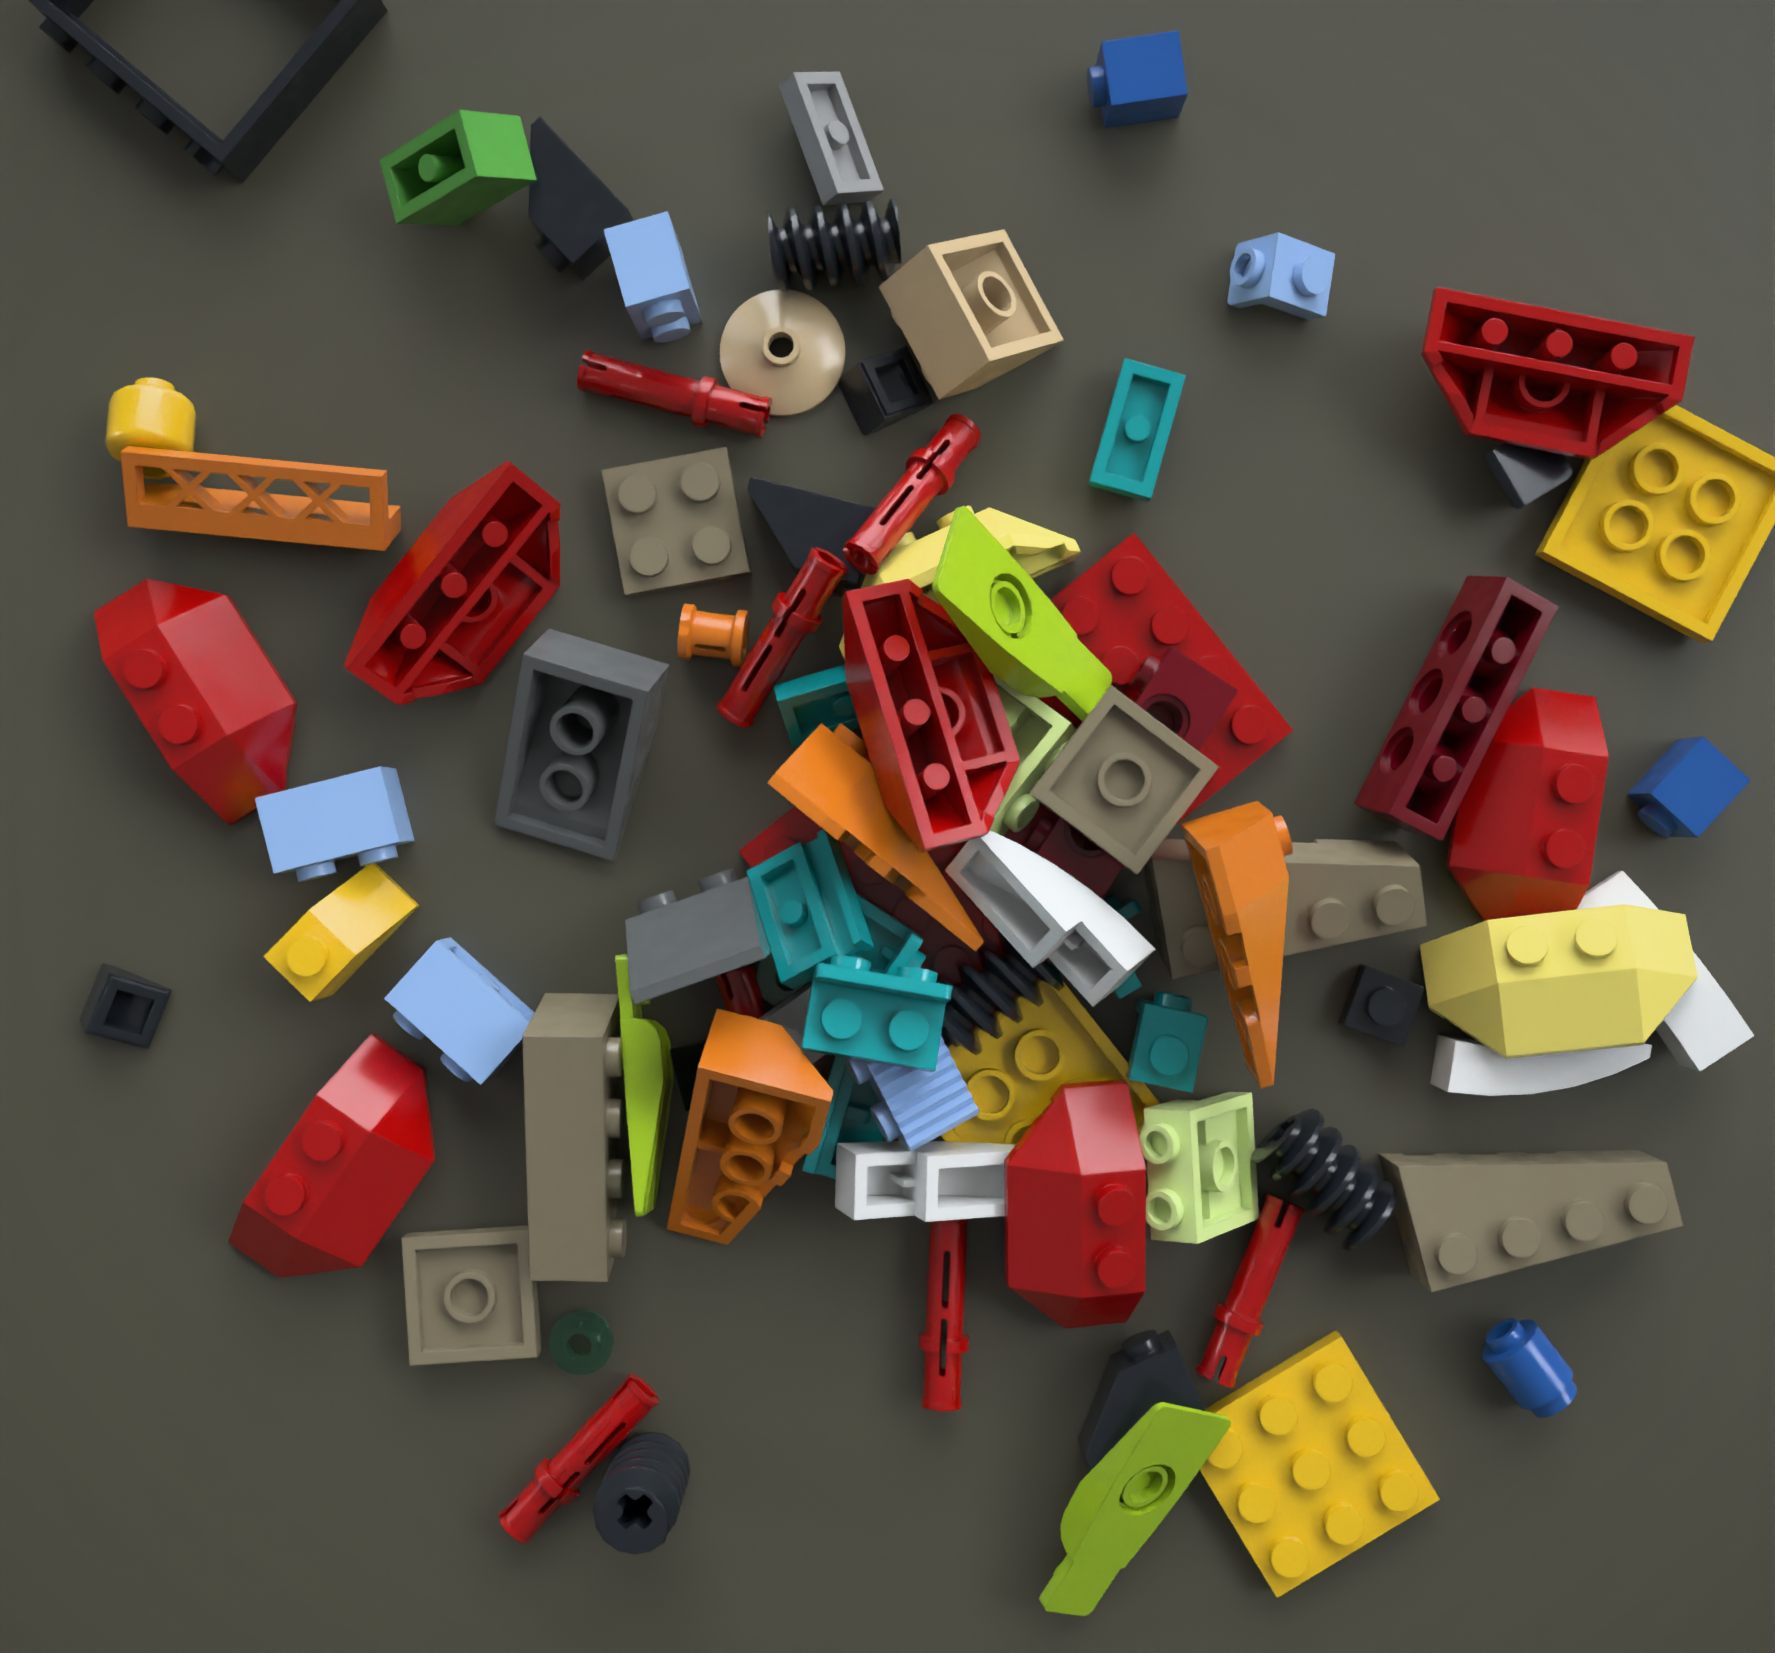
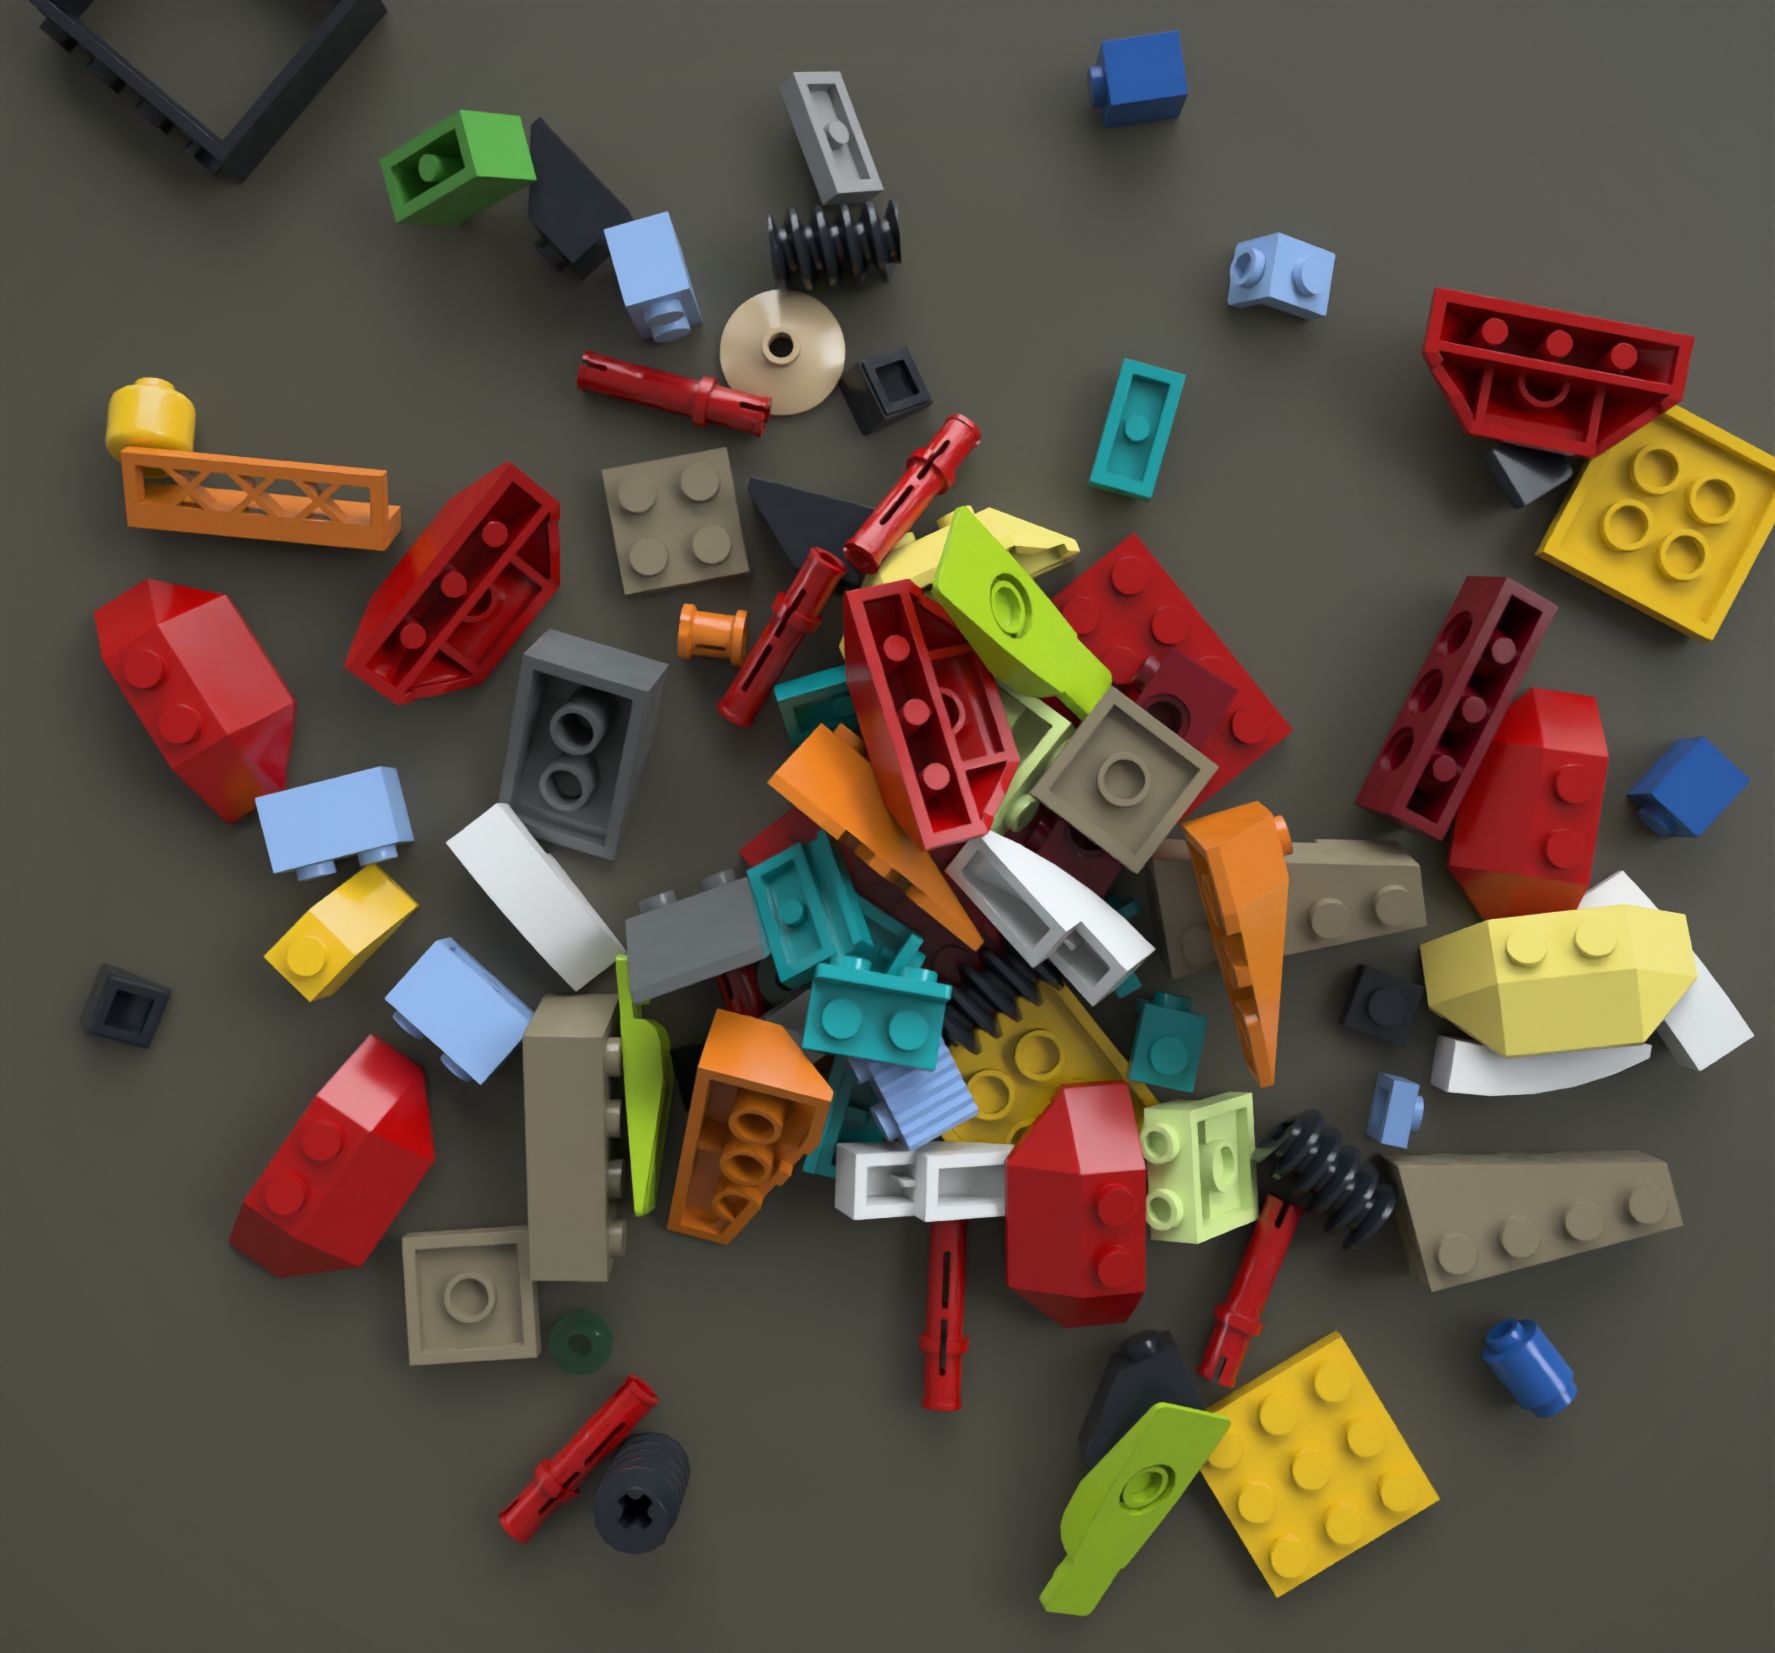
tan slope [879,229,1064,400] -> none
none -> white slope [446,803,627,992]
none -> medium blue plate [1366,1072,1424,1149]

